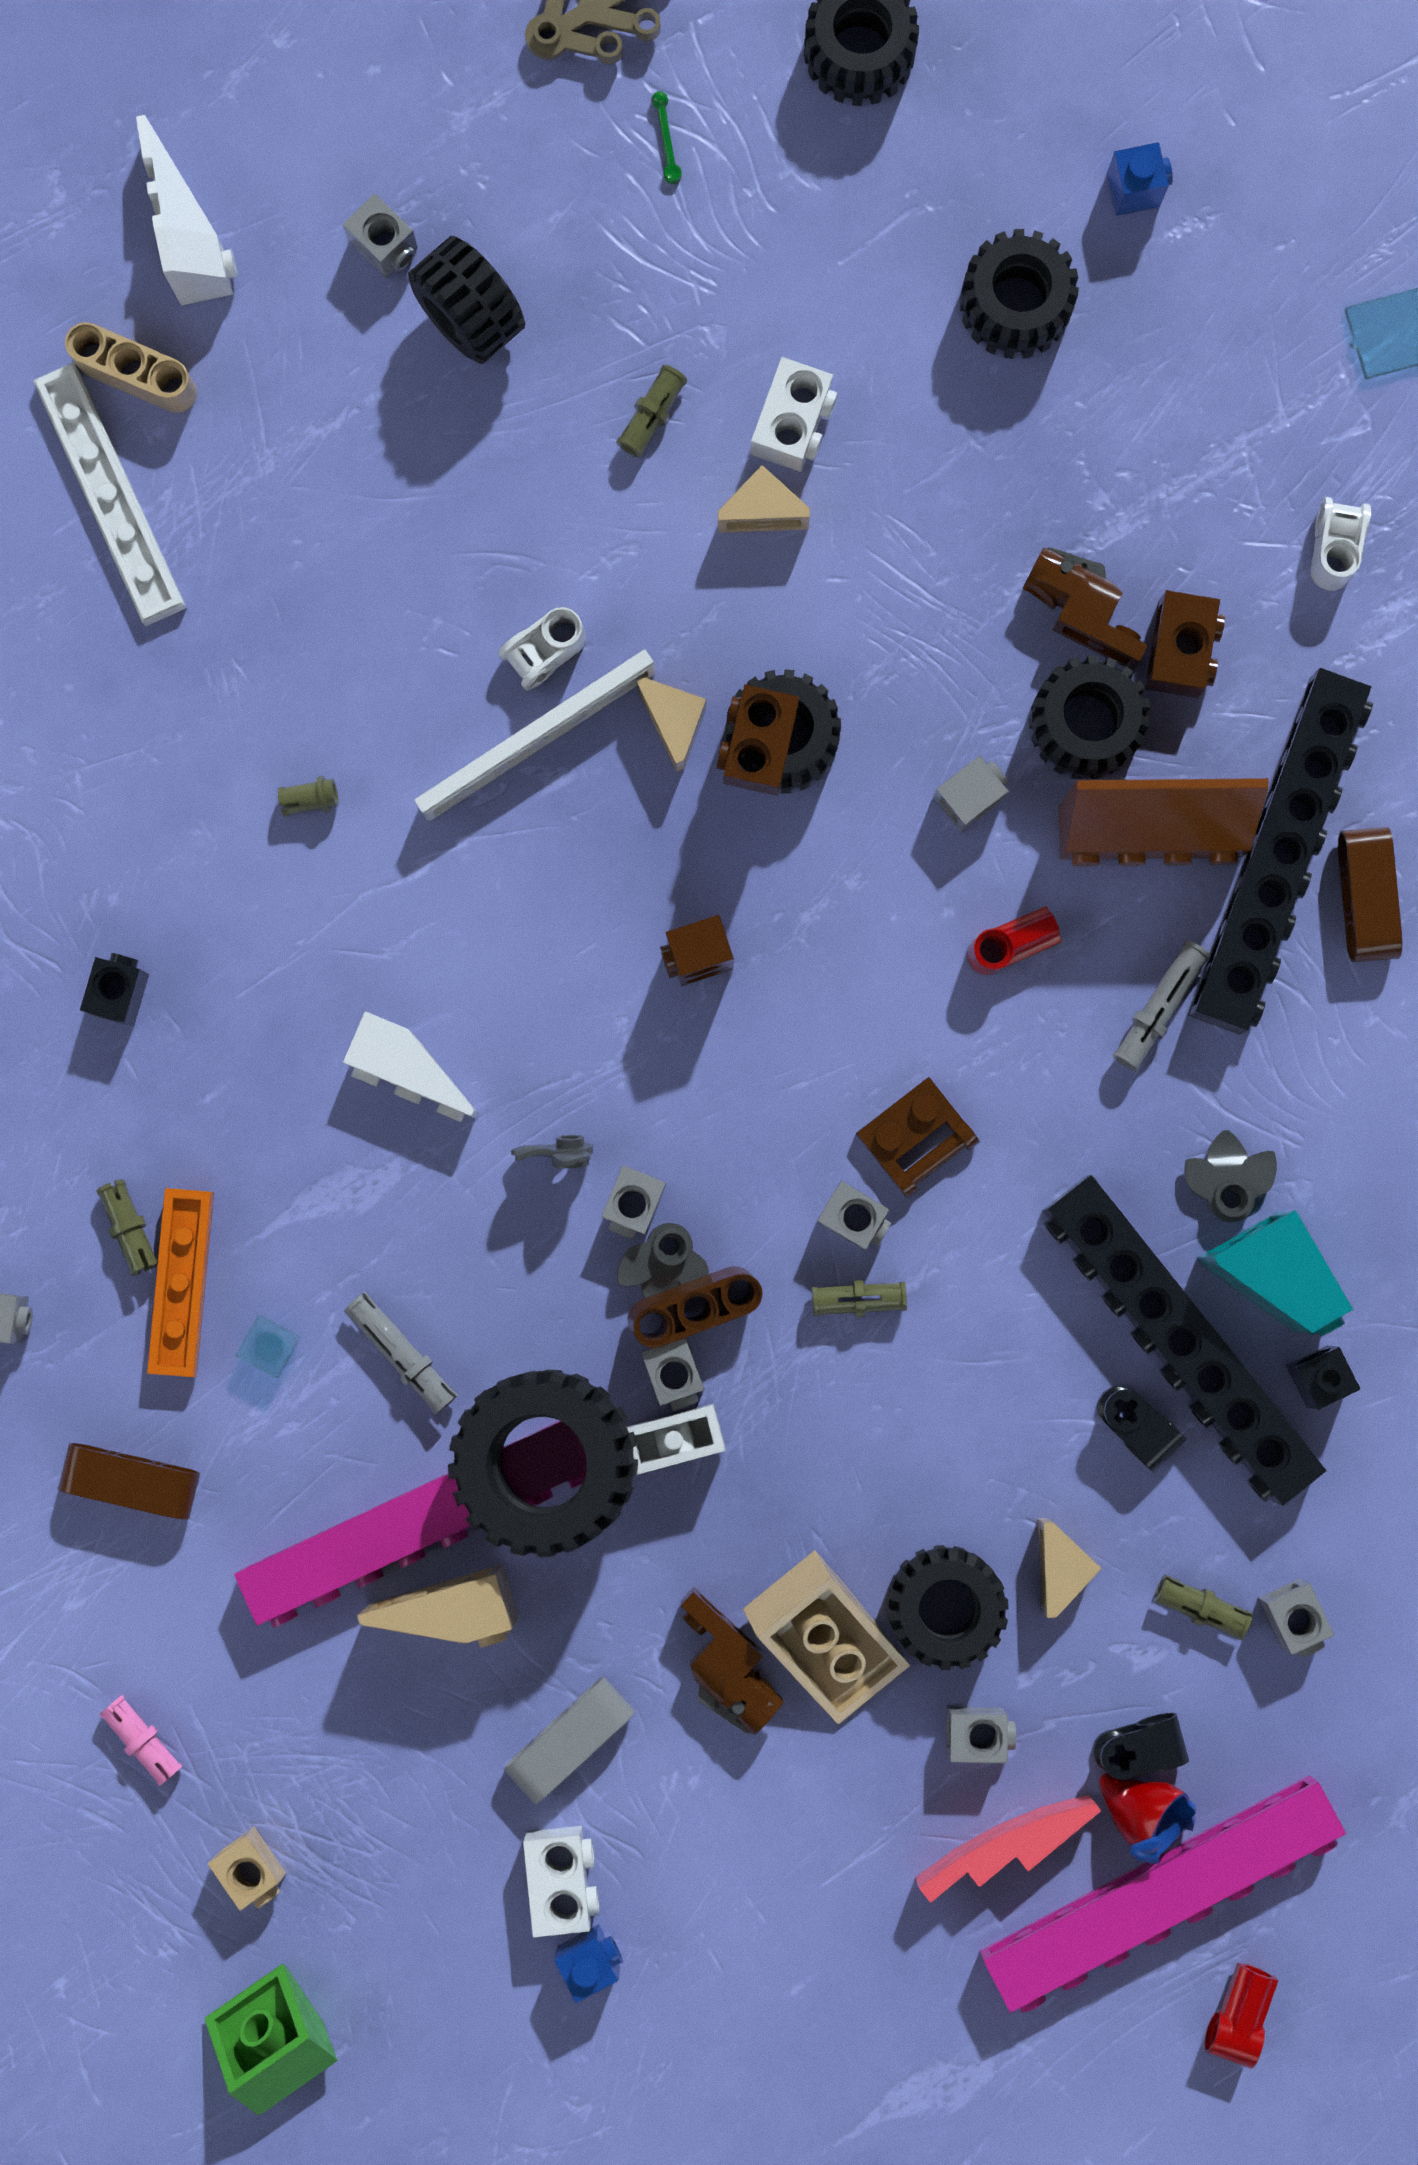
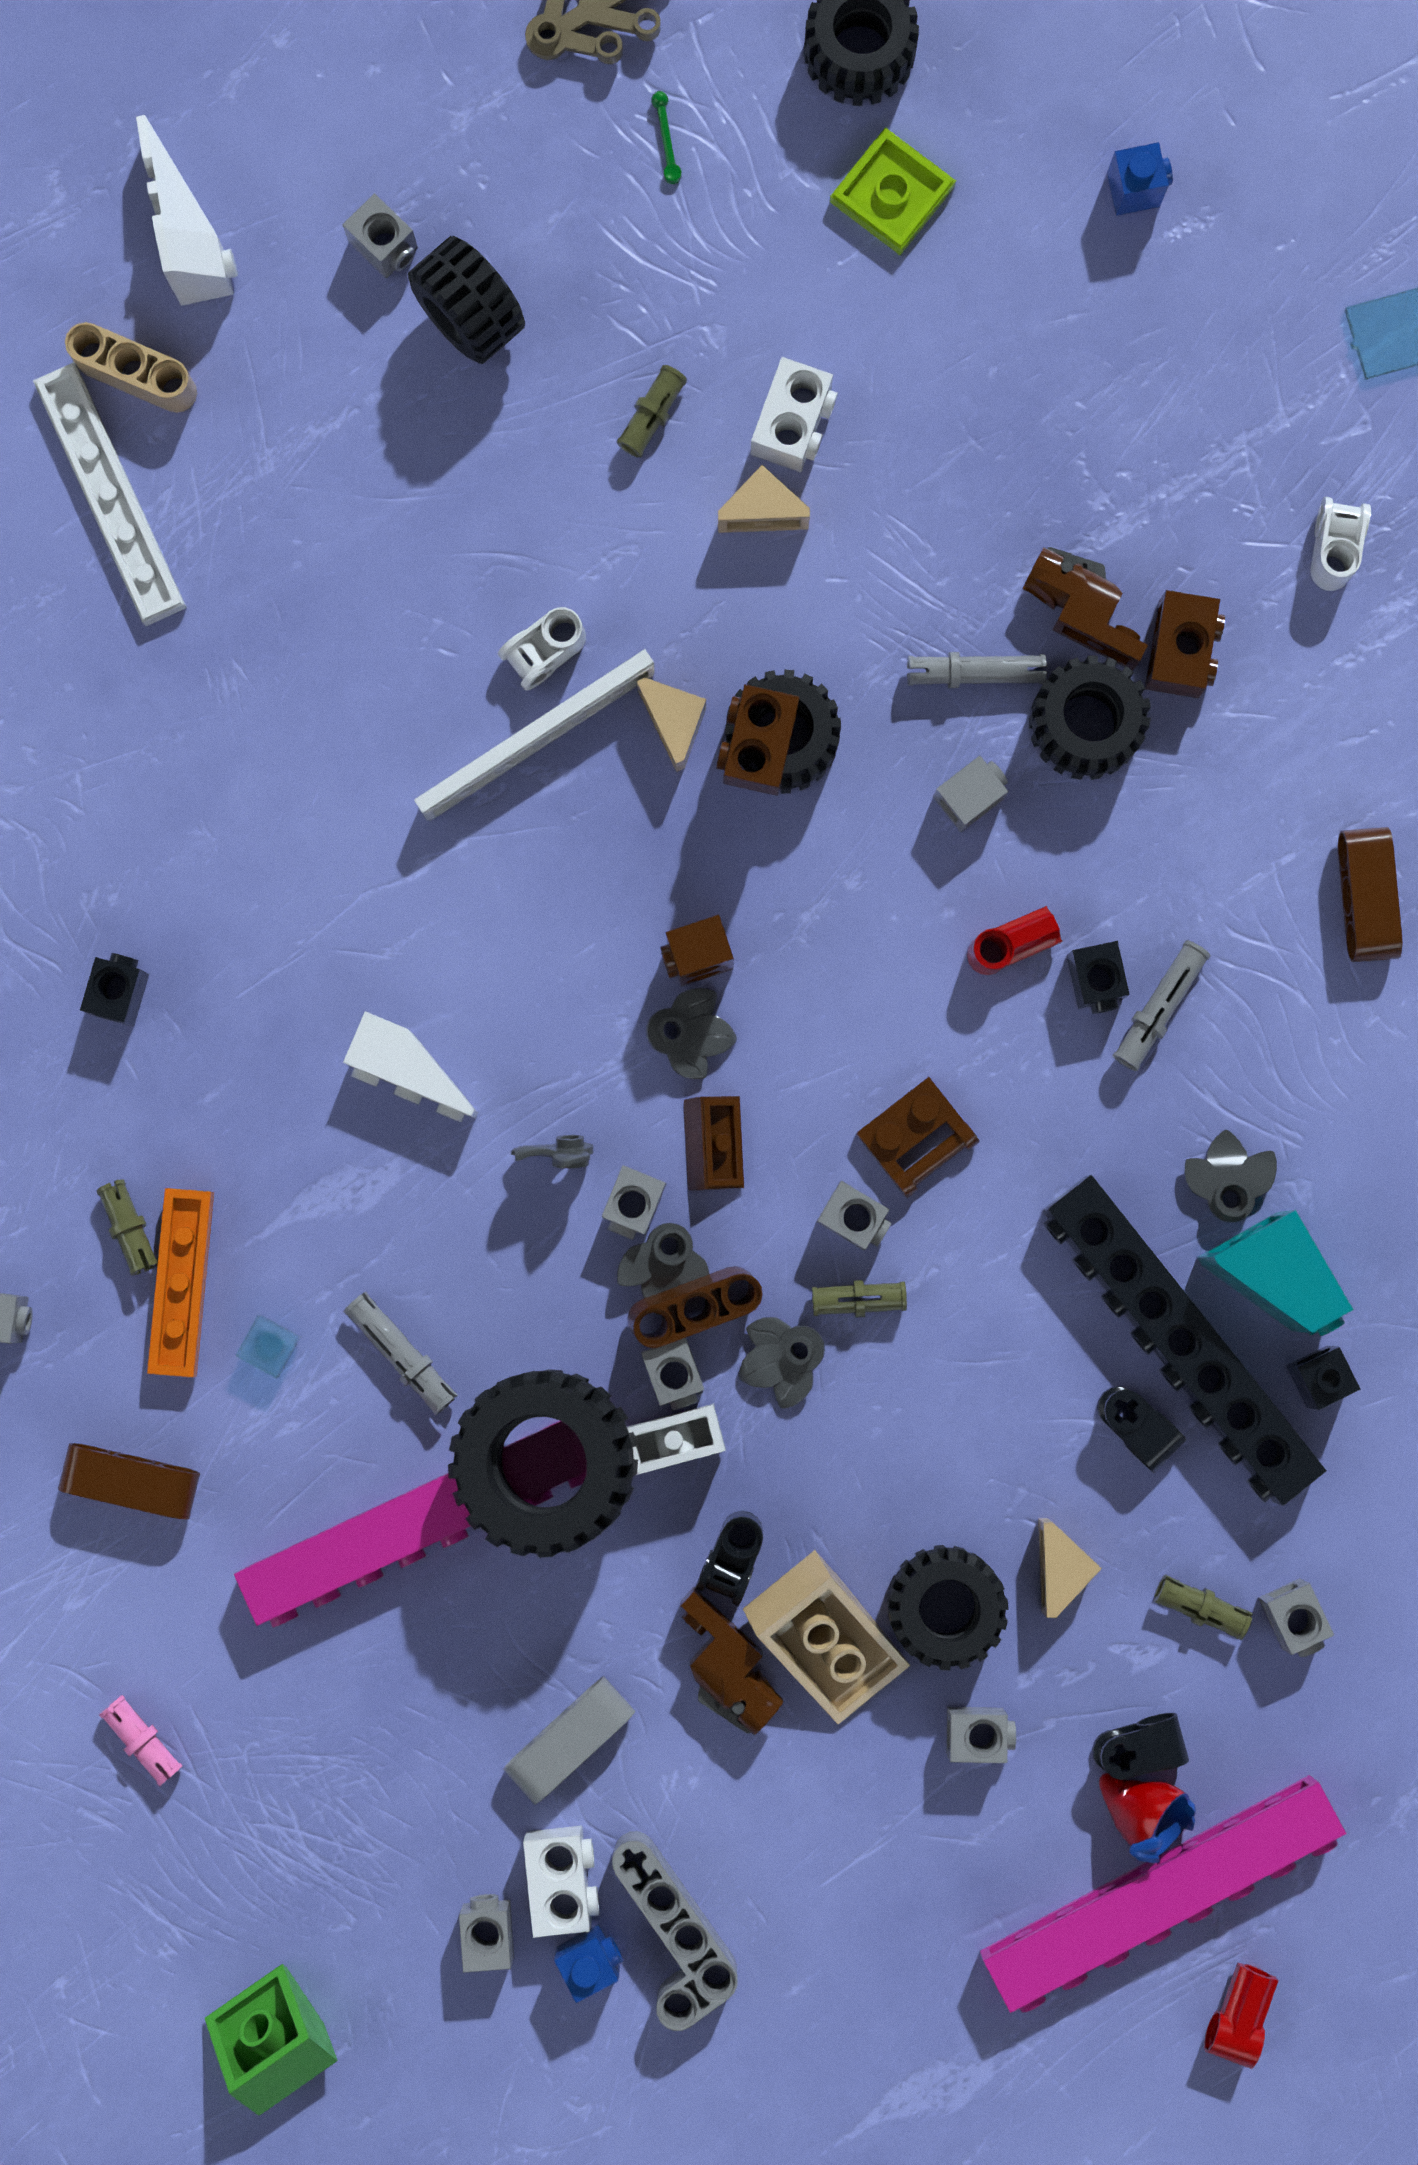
tan brick [208,1827,286,1911] -> none
olive pin [278,776,339,817] -> none
tan slope [357,1564,519,1647] -> none
coral slope [915,1794,1101,1903] -> none
black tyre [960,229,1079,359] -> none
dark orange slope [1059,778,1269,867] -> none
black brick [1188,668,1373,1035] -> none
none -> light grey brick [459,1894,514,1973]
none -> light grey beam [612,1831,738,2031]
none -> dark grey plate [646,988,737,1079]
none -> reddish brown slope [683,1096,744,1191]
none -> black piece [695,1510,763,1606]
none -> dark grey plate [739,1317,825,1409]
none -> lime tile [830,127,956,255]
none -> light grey pin [907,652,1047,688]
none -> black brick [1067,941,1130,1014]

